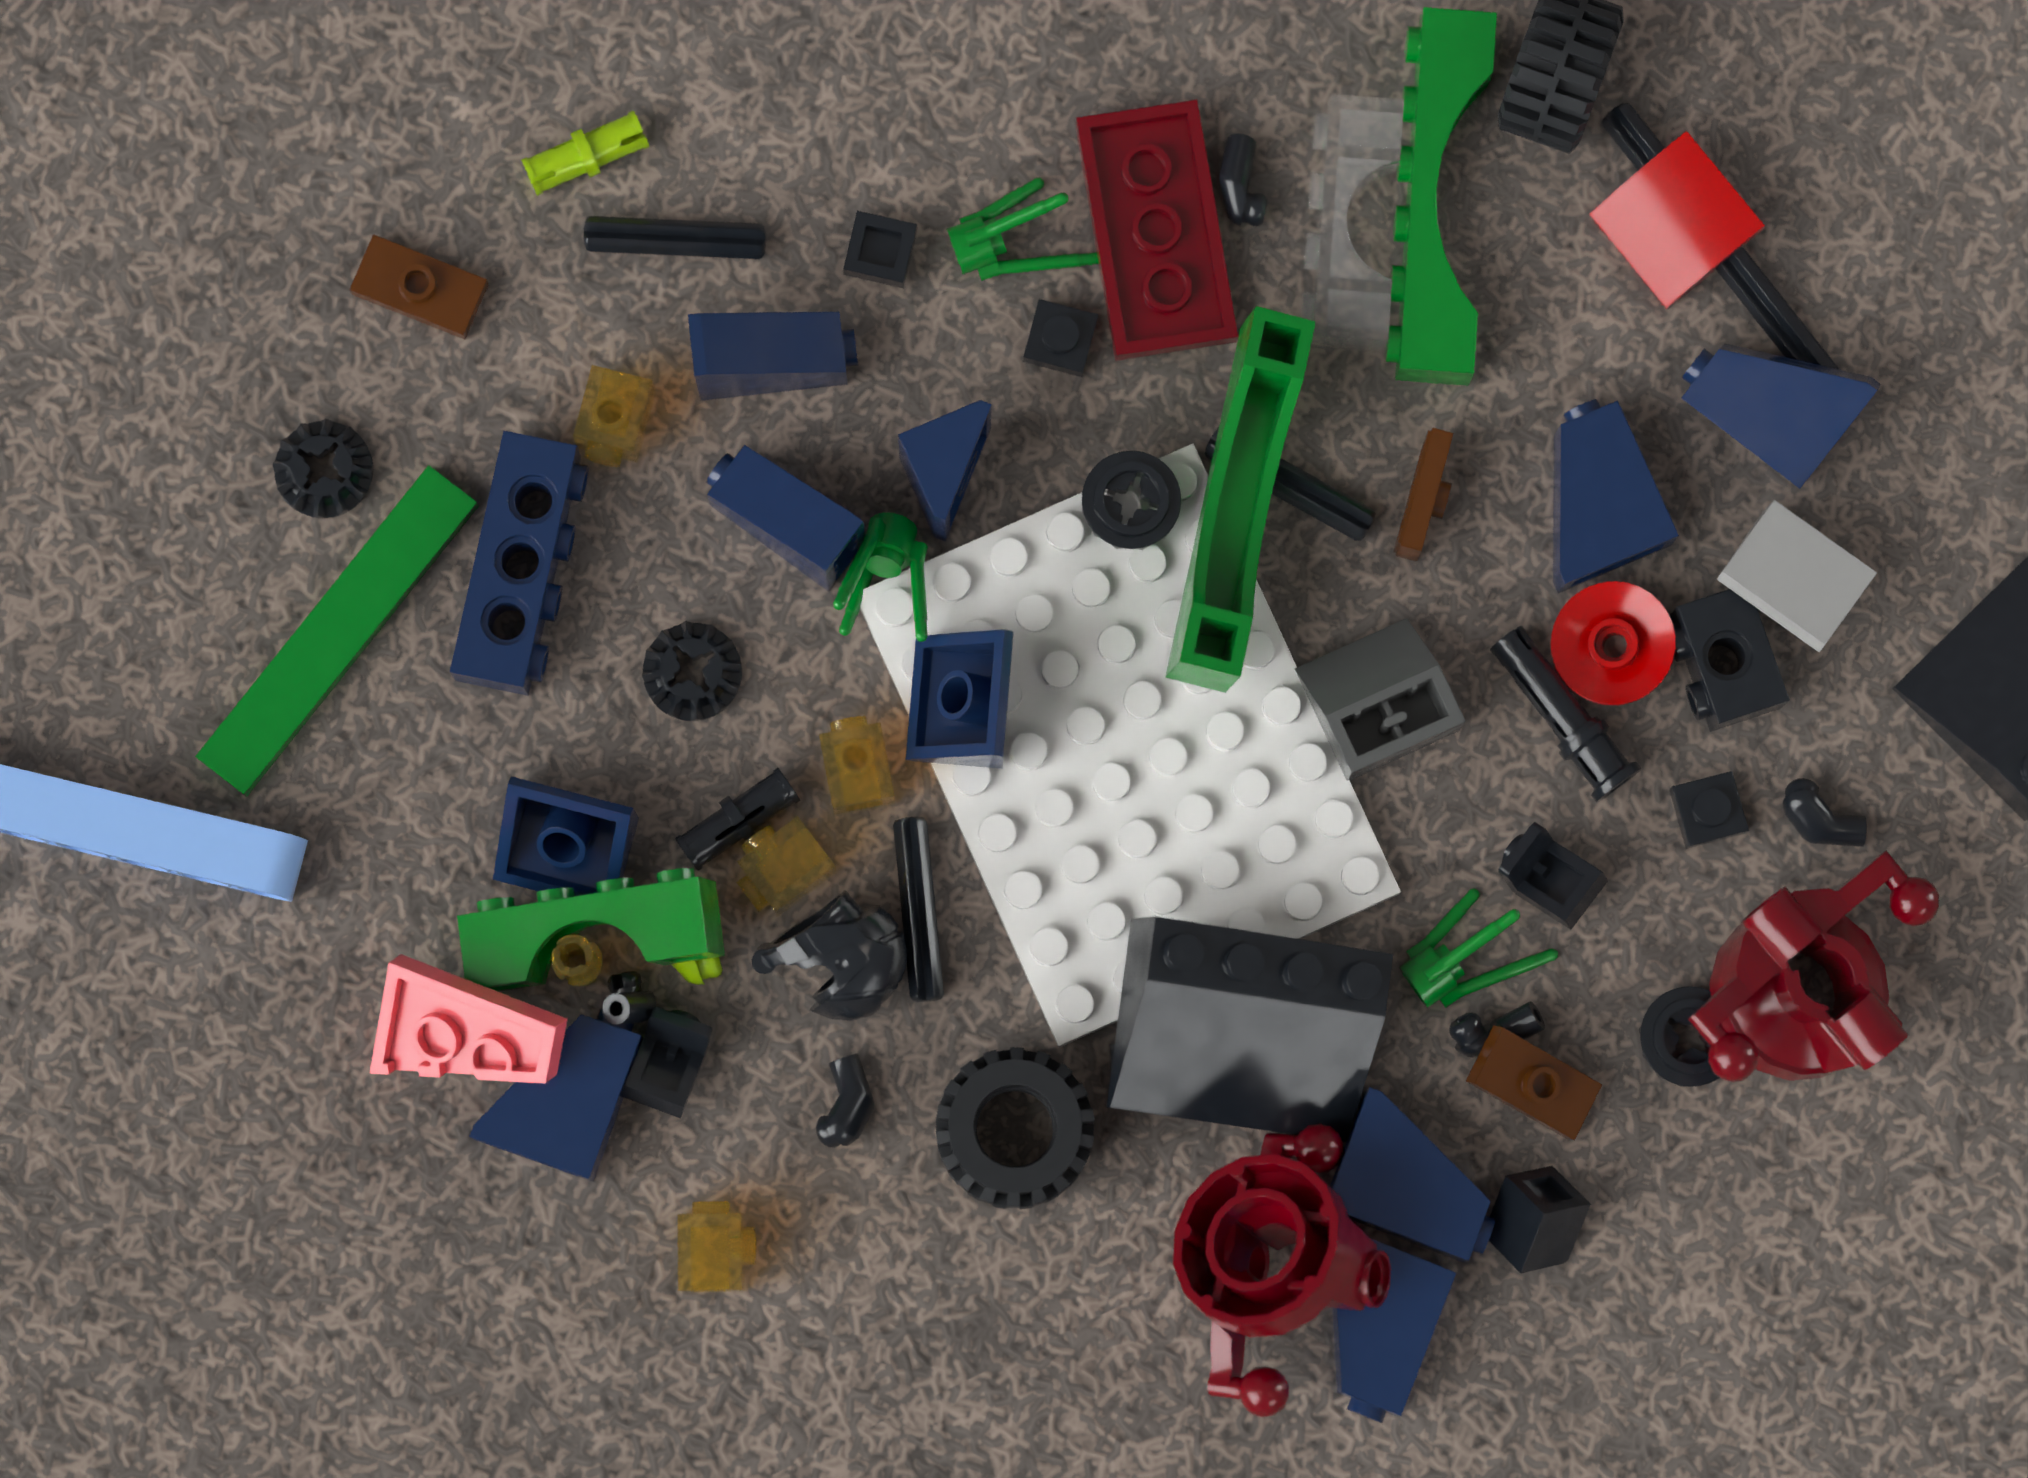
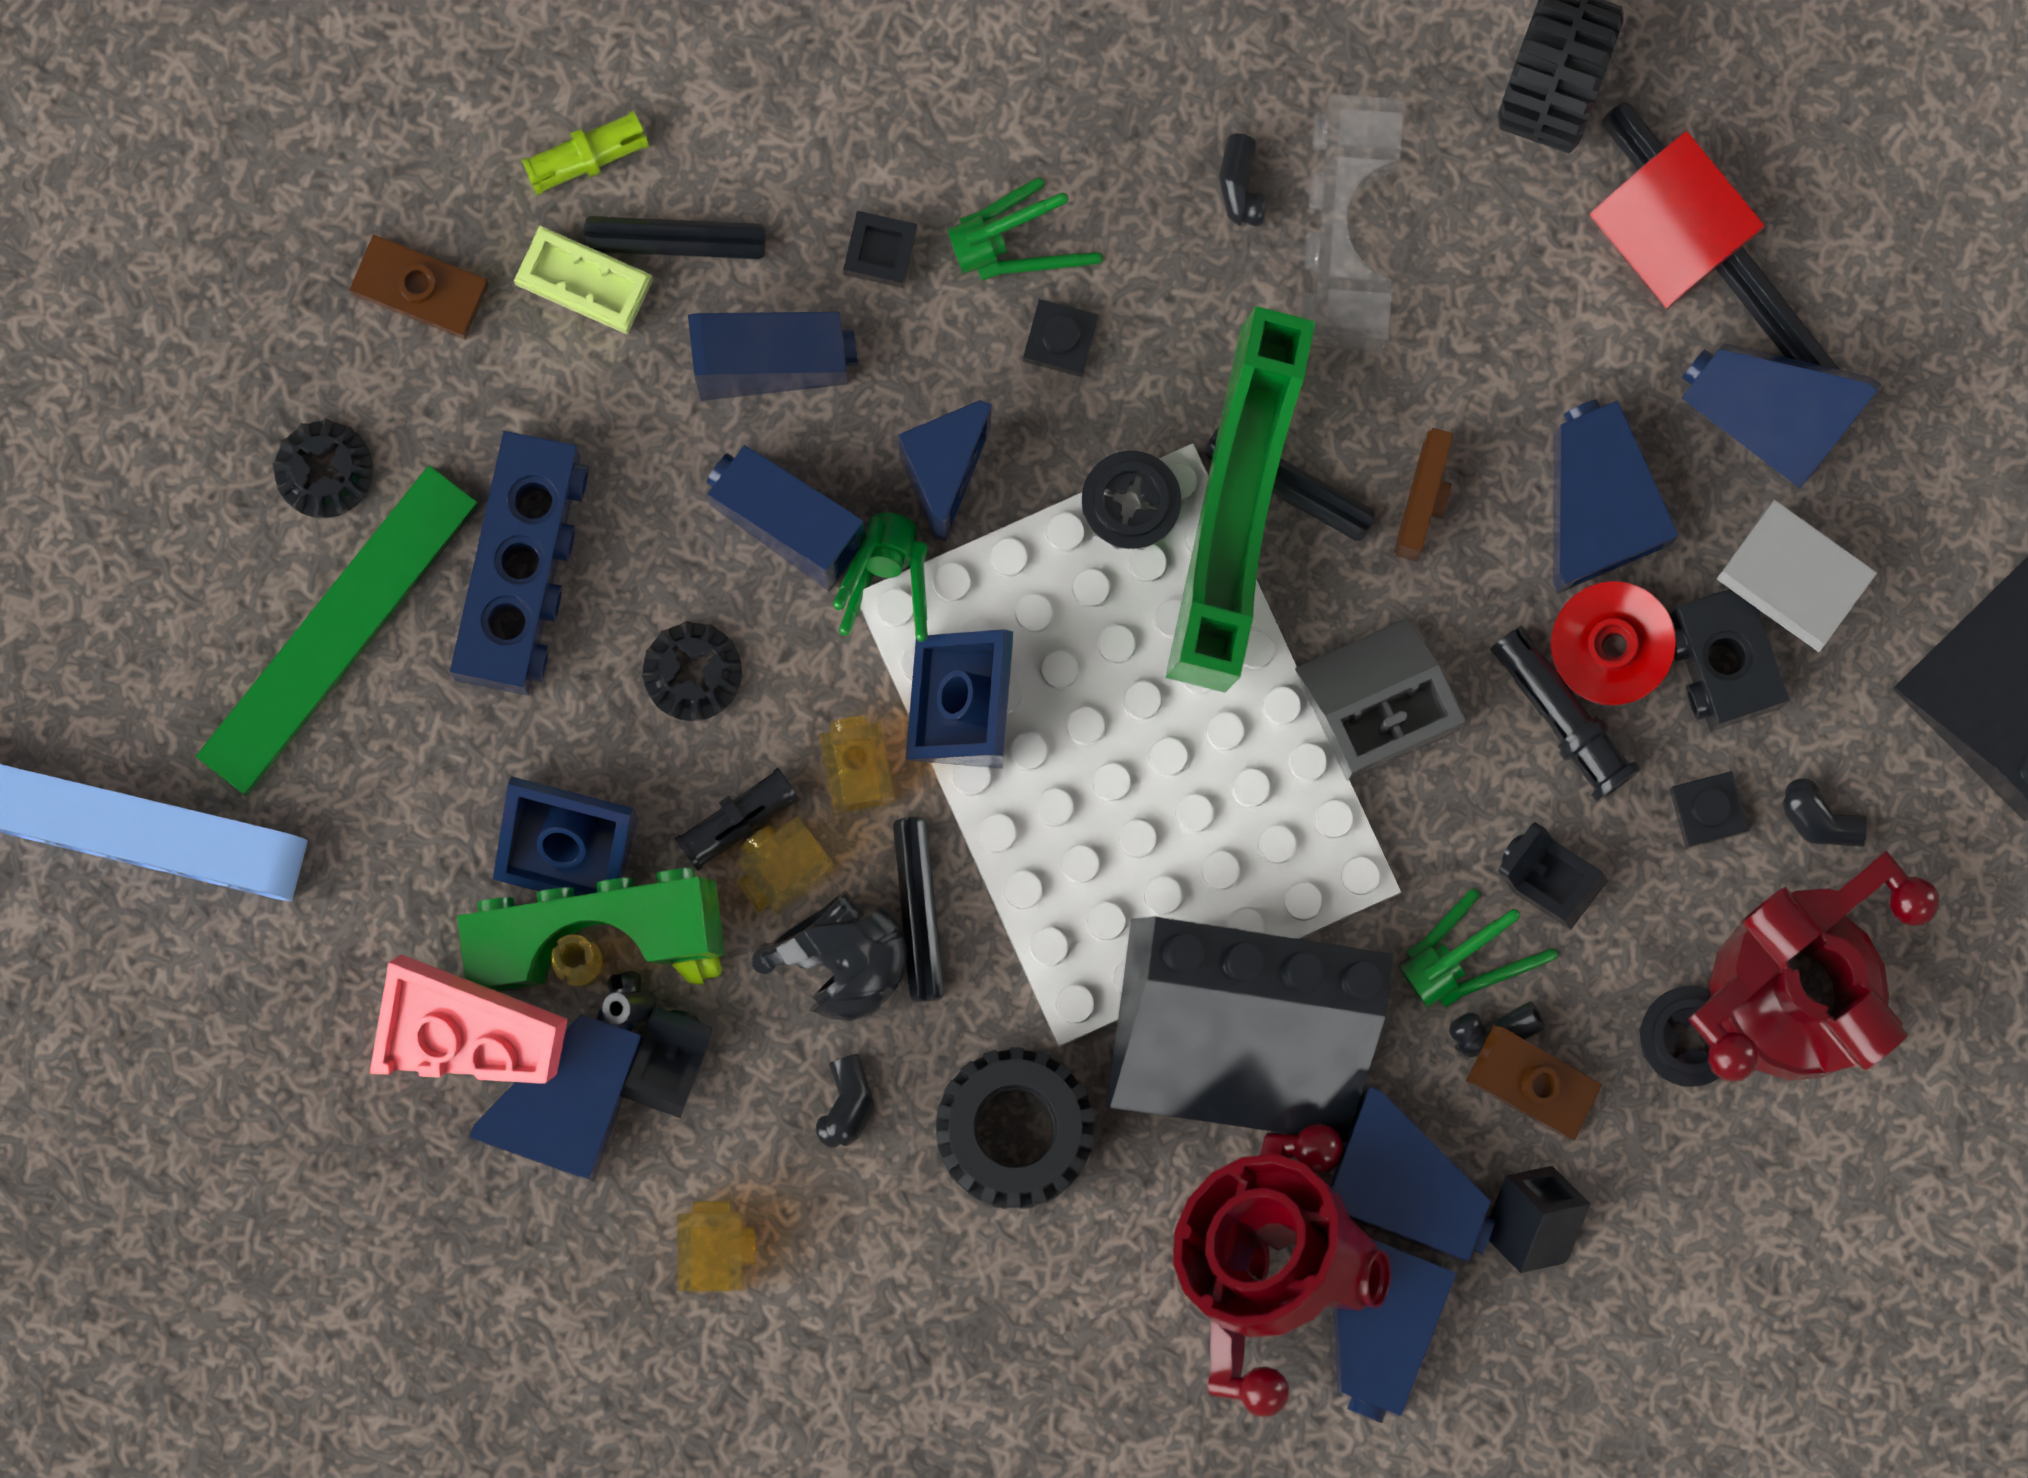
clear yellow brick [573,365,656,467] -> none
dark red plate [1075,99,1238,361] -> none
green arch [1385,7,1497,386] -> none
none -> yellowish green plate [514,226,653,335]

